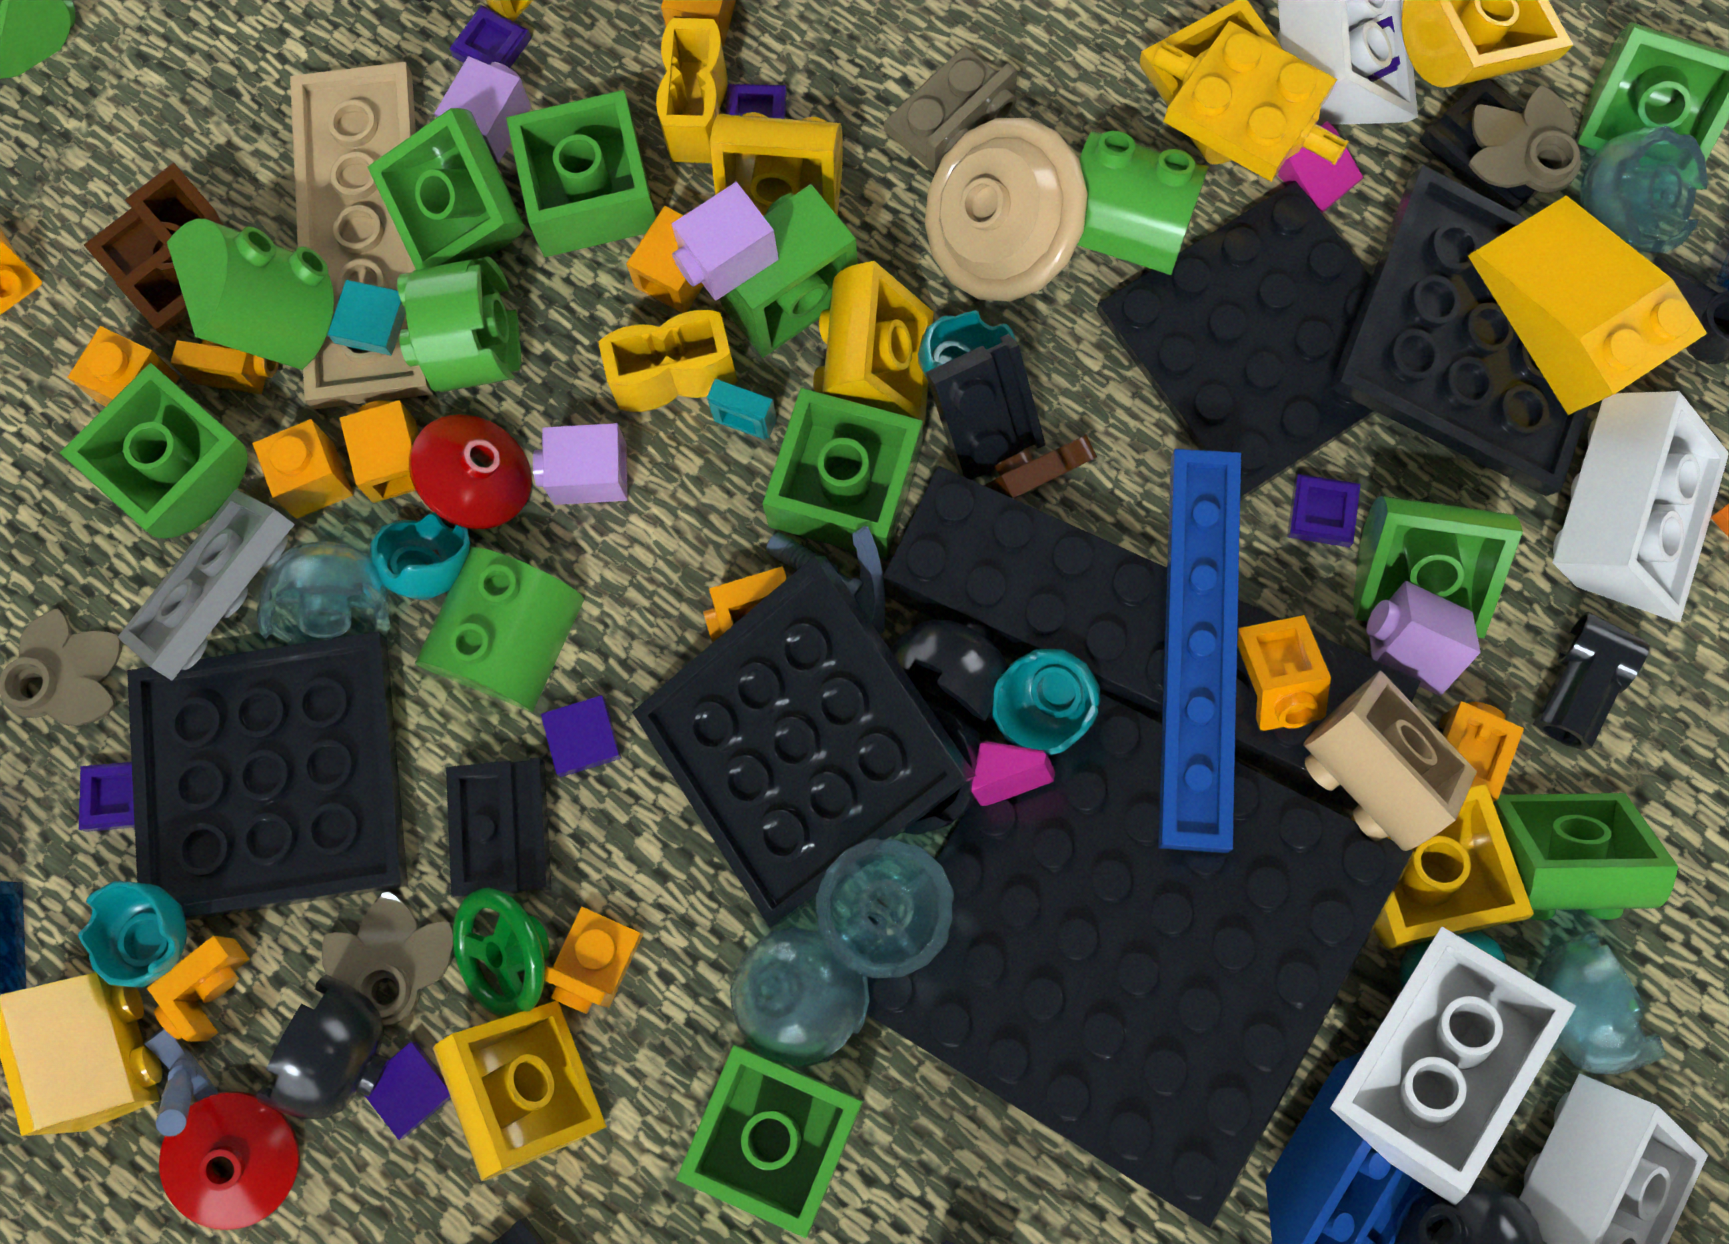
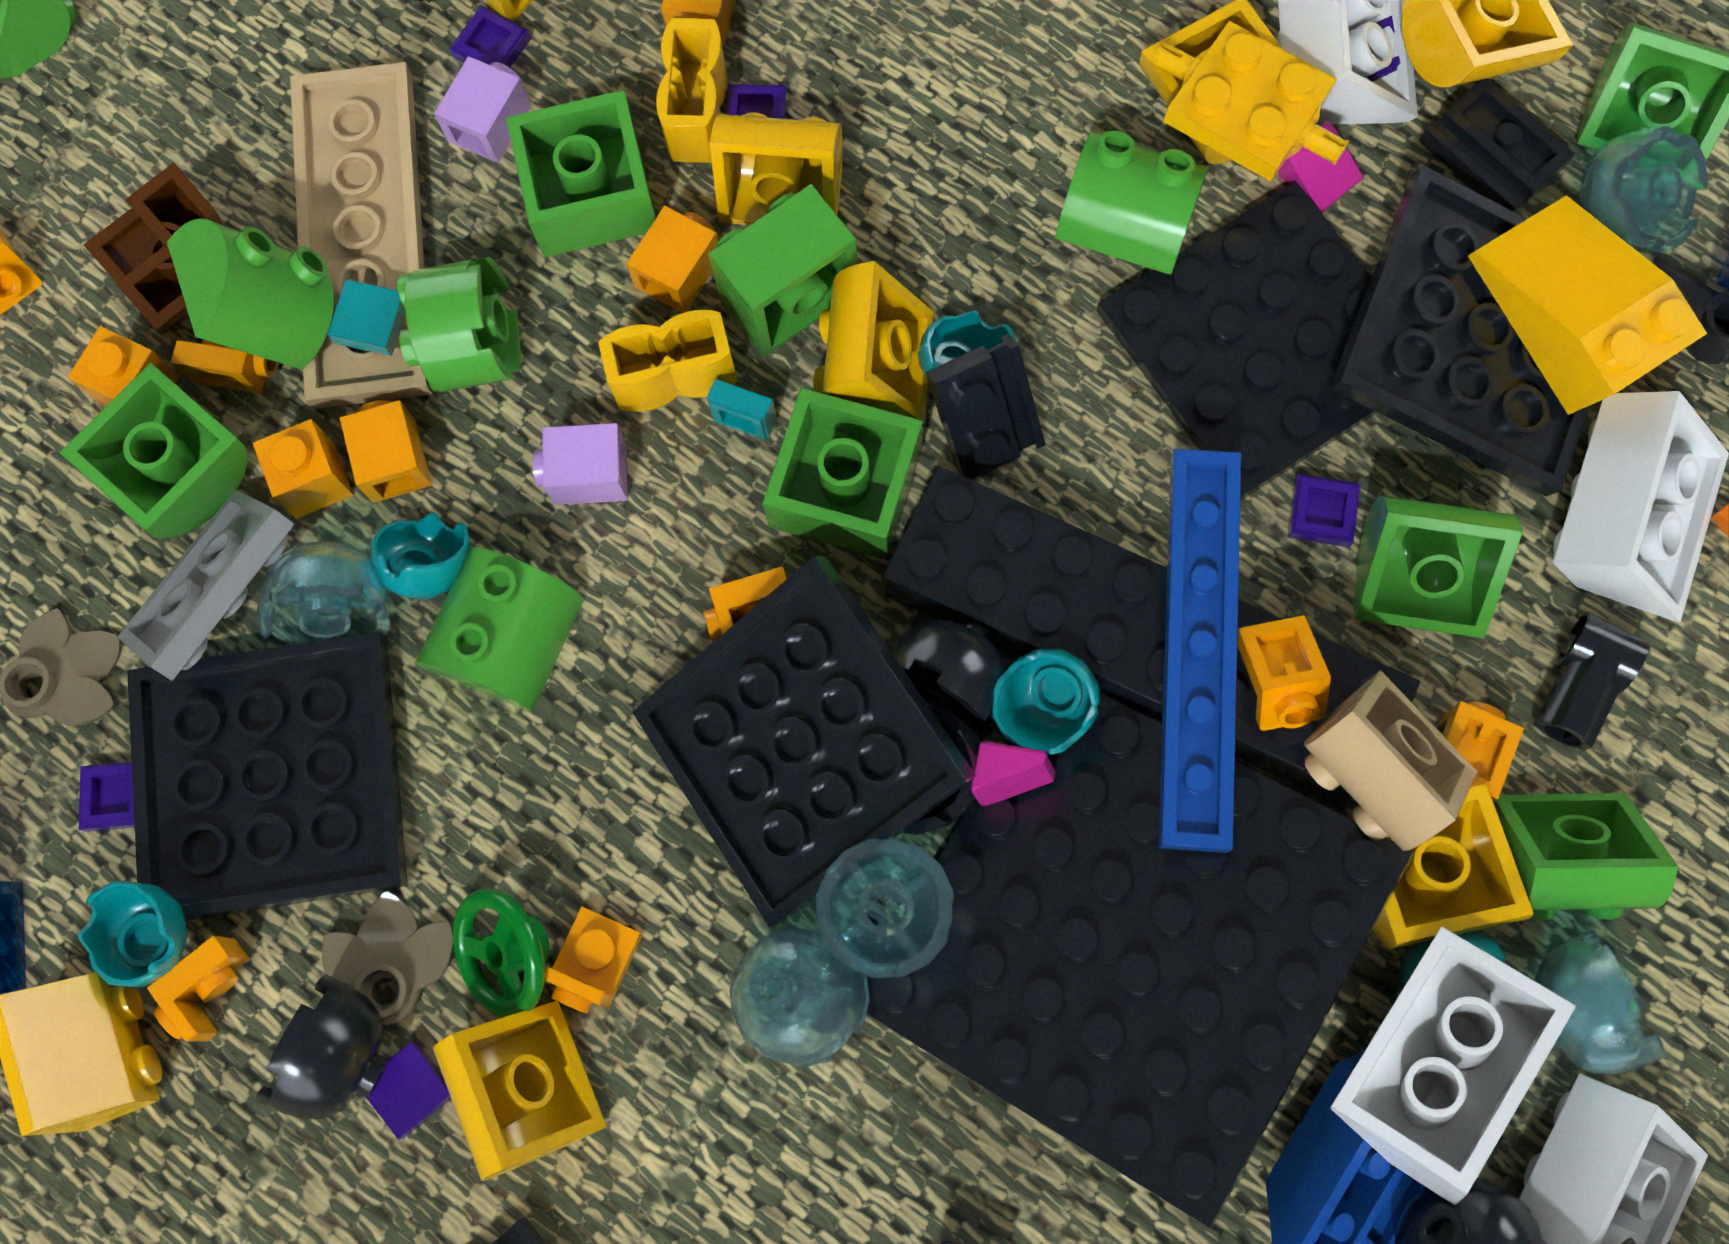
sand blue piece [144,1027,218,1136] -> none
red dish [159,1091,300,1230] -> none
bright green brick [368,108,525,270] -> none
red dish [409,414,532,529] -> none
black plate [446,757,552,899] -> none
dark purple tile [541,695,622,778] -> none
lavender brick [671,181,779,301] -> none
bright green brick [676,1045,864,1239] -> none
sand blue piece [766,526,885,635] -> none
dark tan bracket [884,46,1017,174] -> none
tan piece [925,118,1088,302] -> none
reddish brown plate [984,435,1097,499] -> none
lavender brick [1367,581,1481,696] -> none
dark tan plate [1469,85,1581,193] -> none

